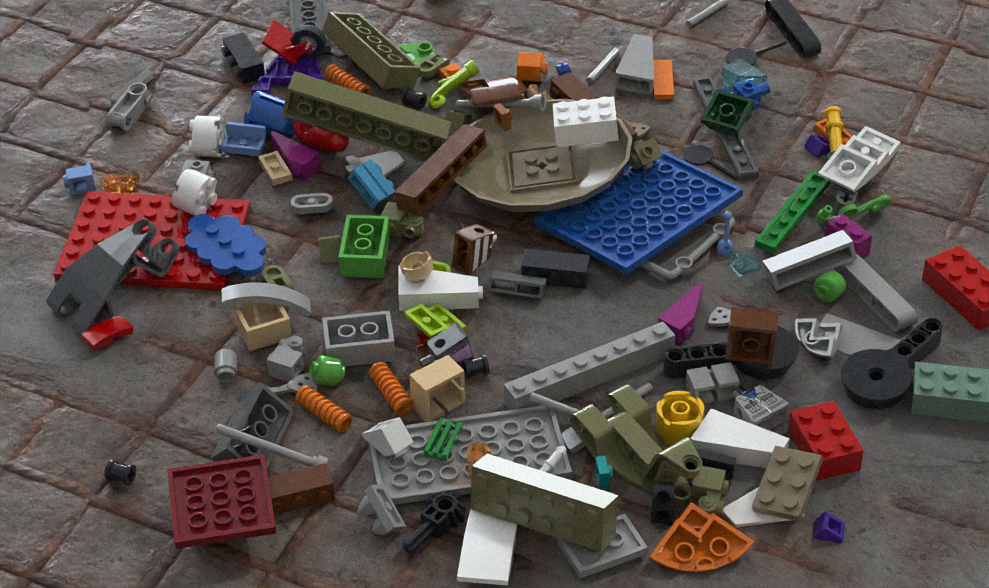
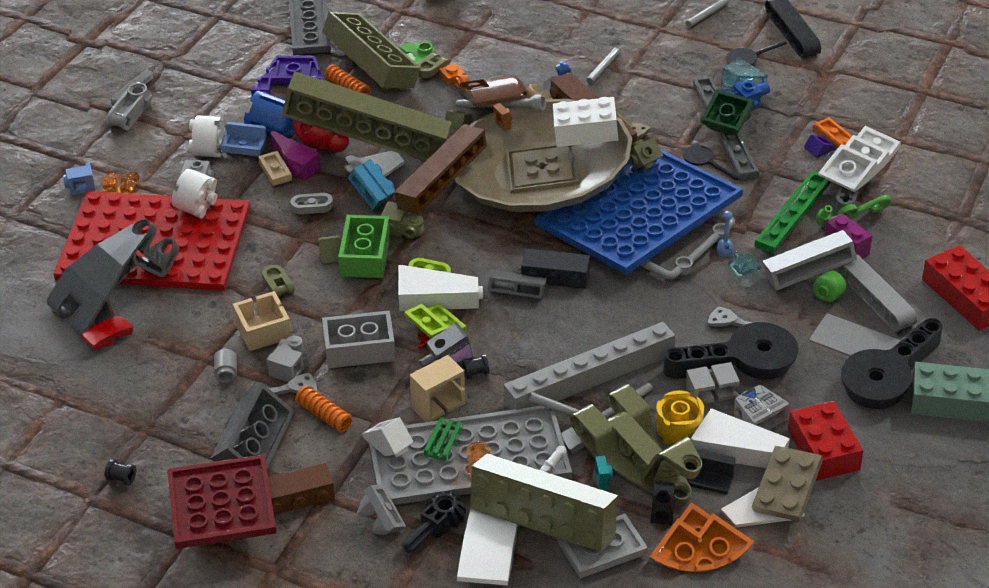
blue plate [185,214,266,276] -> none
light grey piece [215,424,328,467] -> none
black brick [221,32,265,84] -> none
light grey slope [221,283,311,316] -> none
plate [262,19,327,65] -> none
bright green head [309,355,345,387] -> none
orange piece [369,362,413,416] -> none
tan hair [399,251,433,281] -> none
black bush [401,87,427,110] -> none
lime plant [429,60,480,109] -> none
reddish brown torso [452,224,497,275] -> none
orange brick [517,52,549,82] -> none
light grey slope [615,34,654,96] -> none
orange tile [653,60,674,100] -> none
magenta slope [658,283,702,346] -> none
olive brick [691,466,729,516] -> none
reddish brown brick [725,307,778,365] -> none
light grey brick [795,318,843,358] -> none
dark purple slope [812,511,845,543] -> none
yellow pin [824,106,844,151] -> none

